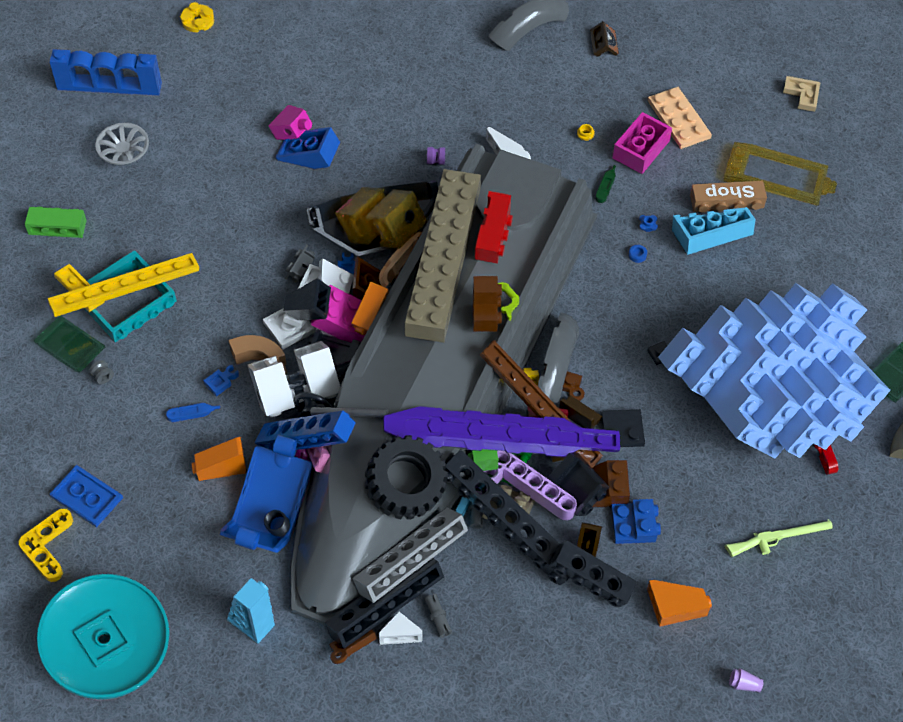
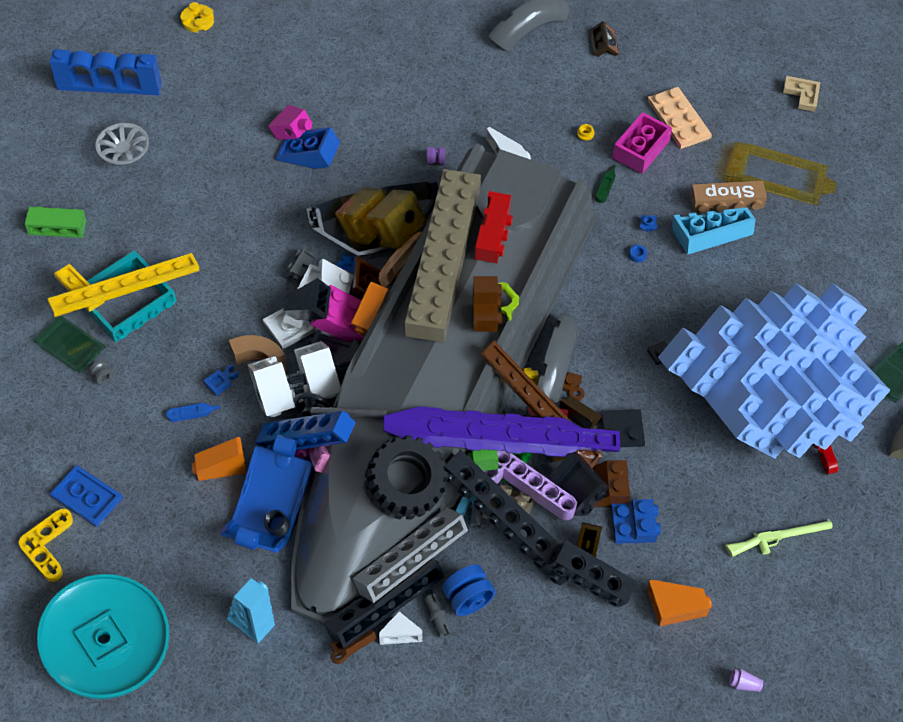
none -> blue wheel [442,565,496,616]

